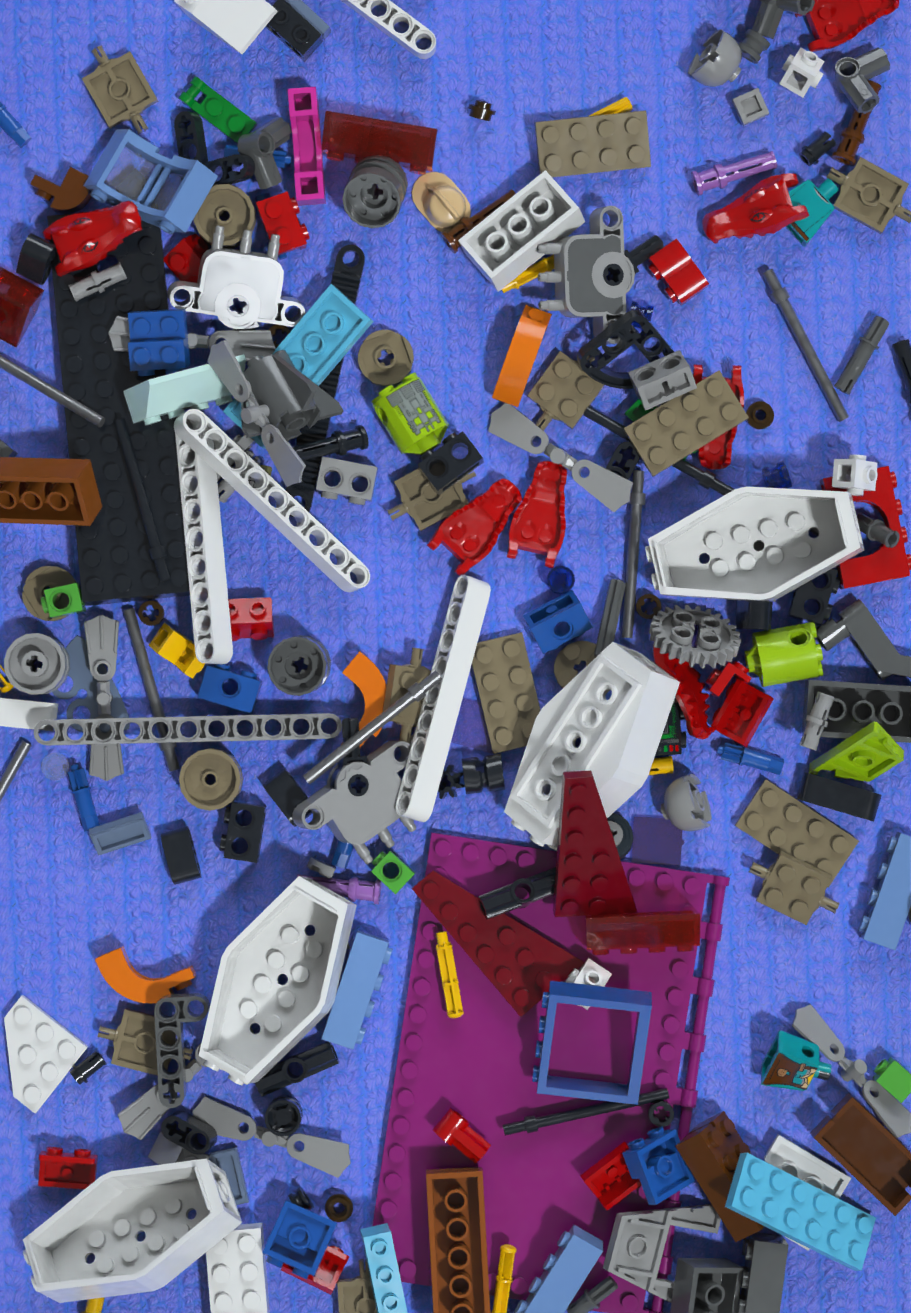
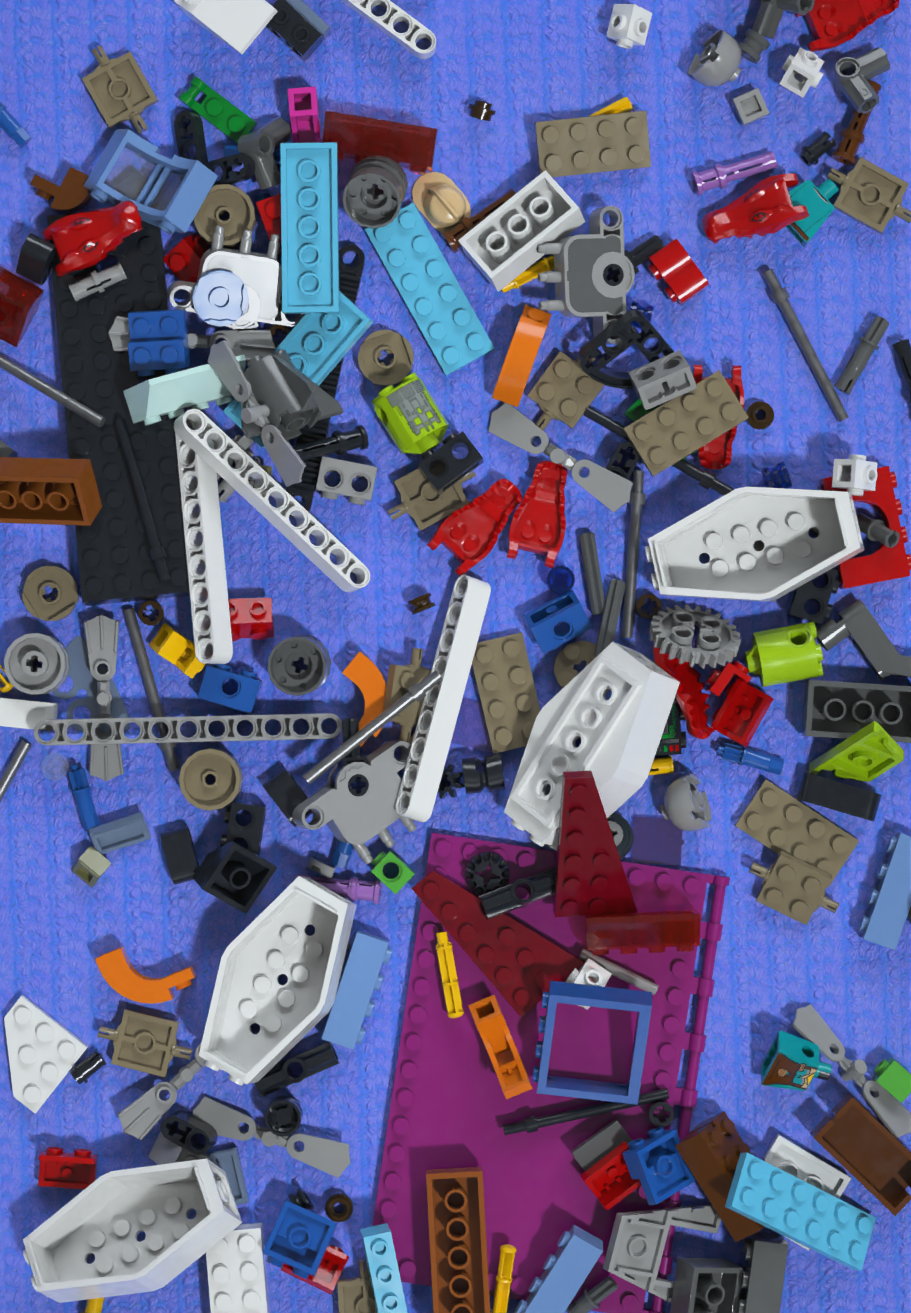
bright green brick [41,583,86,618] -> none
dark grey beam [154,993,210,1108] -> none
red piece [432,1108,491,1164] -> none
black beam [735,600,773,630] -> none
light grey pin [799,691,835,751] -> none
none -> slope [71,846,111,888]
none -> tile [192,269,249,327]
none -> black slope [192,841,277,914]
none -> medium azure plate [280,142,339,314]
none -> medium azure plate [365,202,495,376]
none -> dark brown bush [407,593,435,615]
none -> black gear [465,852,510,895]
none -> orange arch [468,995,533,1099]
none -> dark grey slope [571,1118,632,1171]
none -> light grey bar [579,948,659,995]
none -> dark grey axle [580,532,605,615]
none -> white brick [606,4,652,49]

